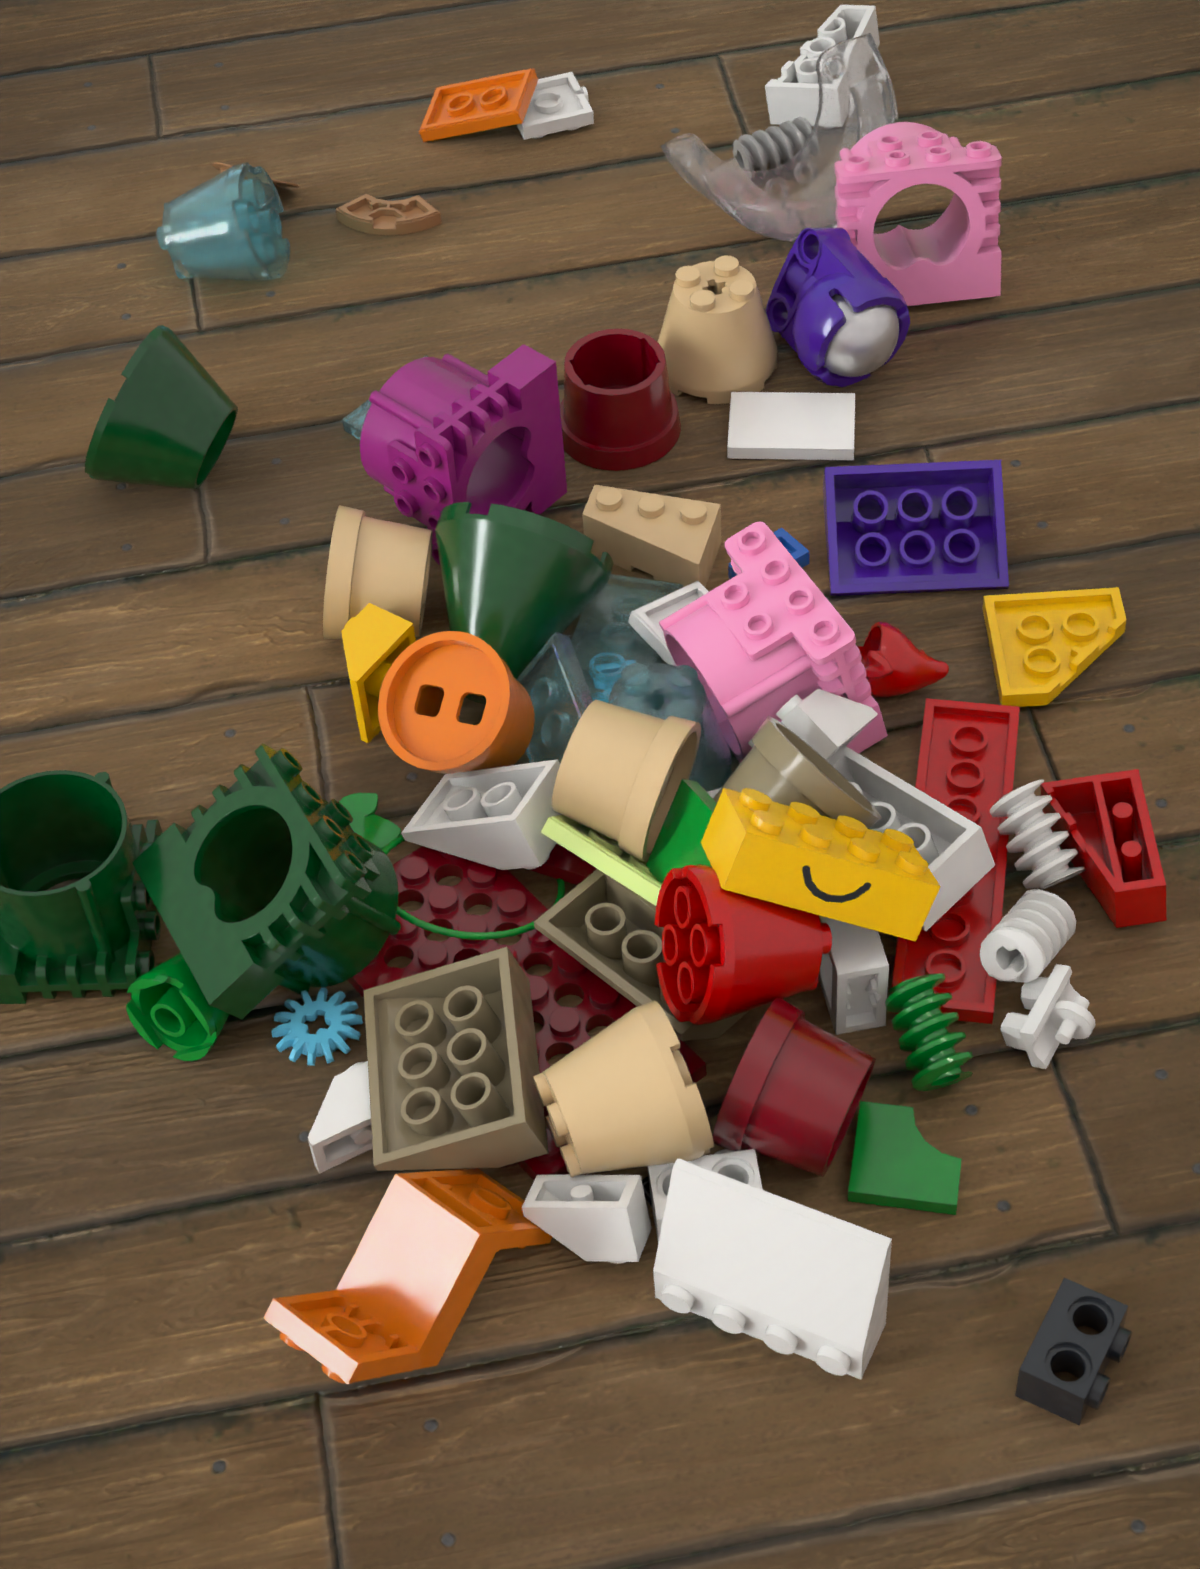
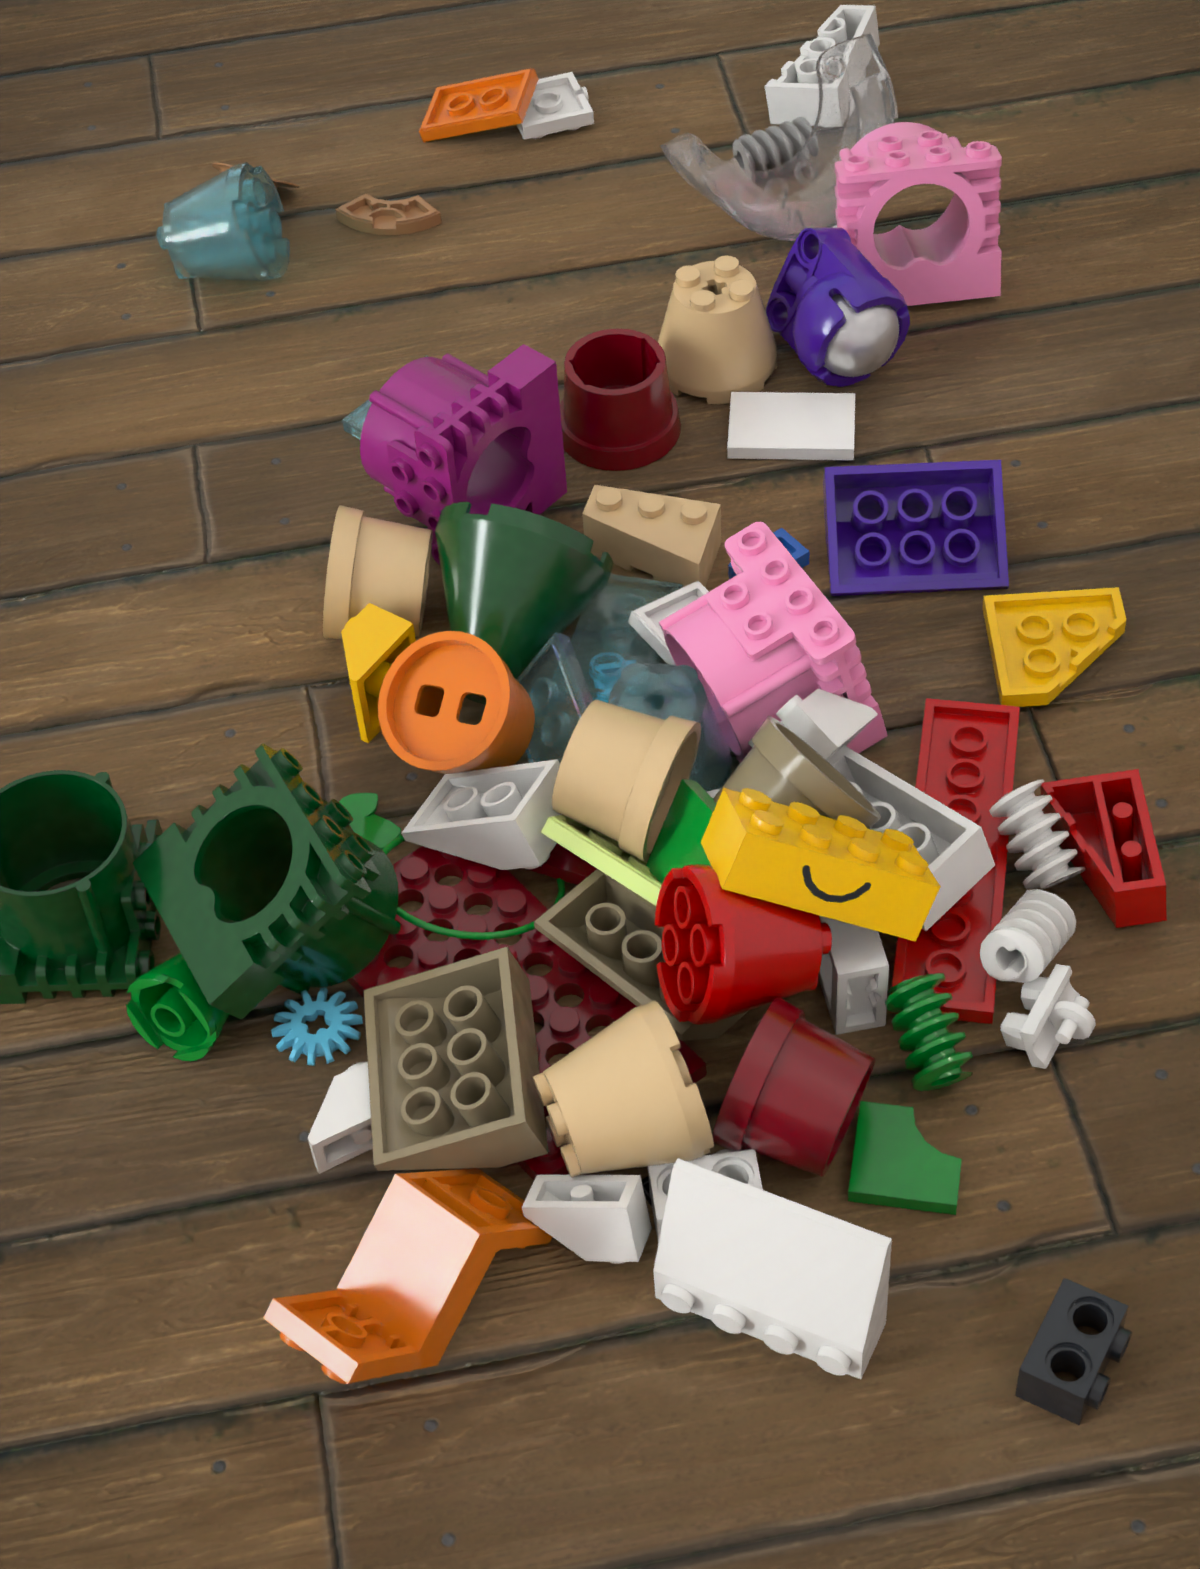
dark green cone [85,325,238,489] -> none
red hat [857,622,949,698] -> none

